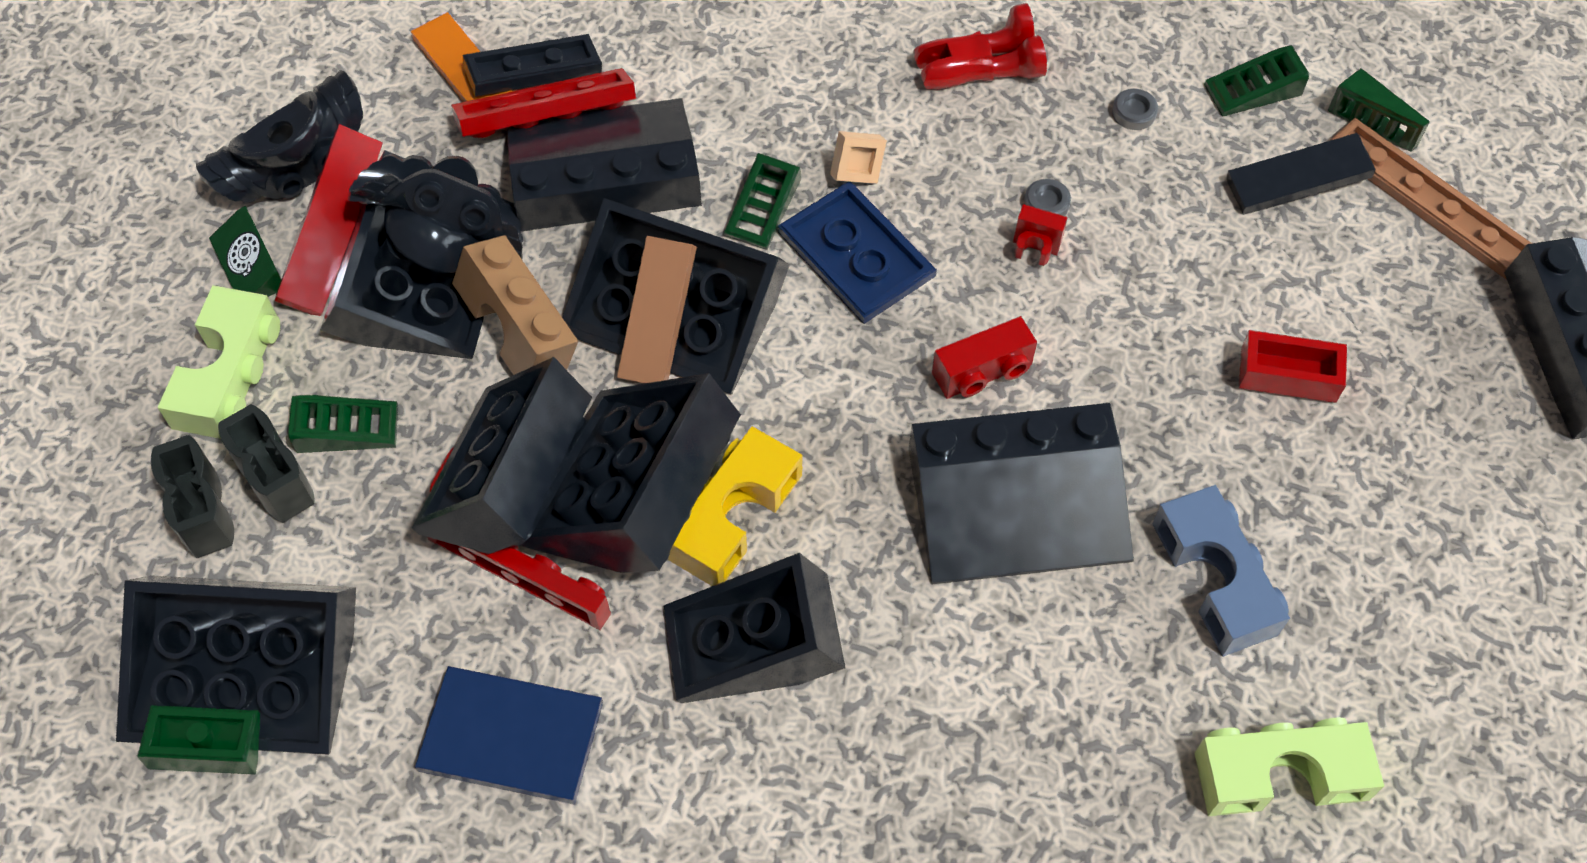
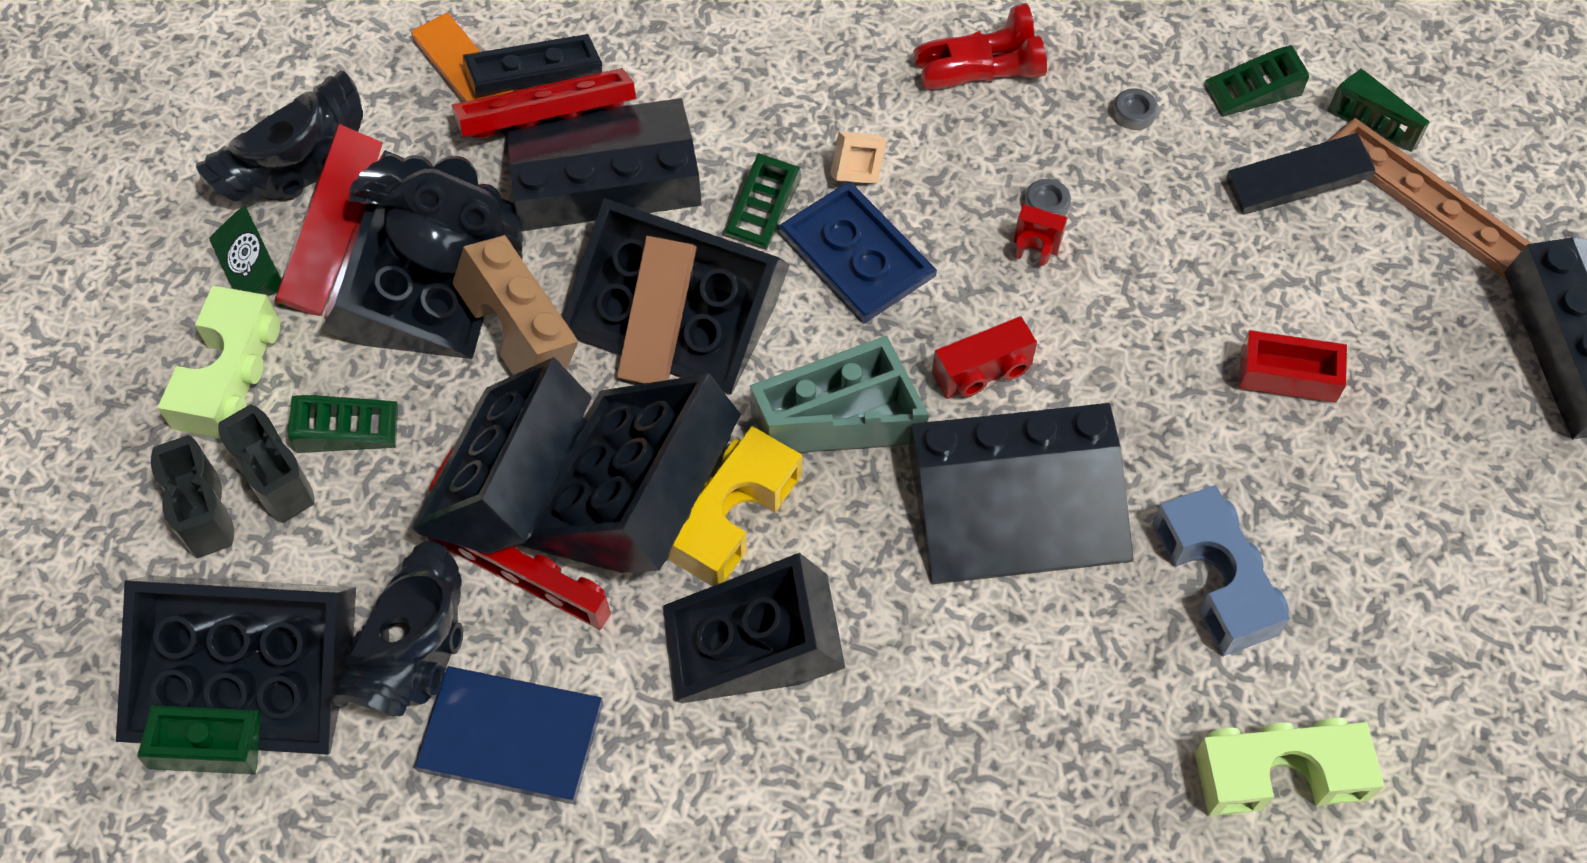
none -> black piece [329,541,463,717]
none -> sand green wedge [750,335,929,452]

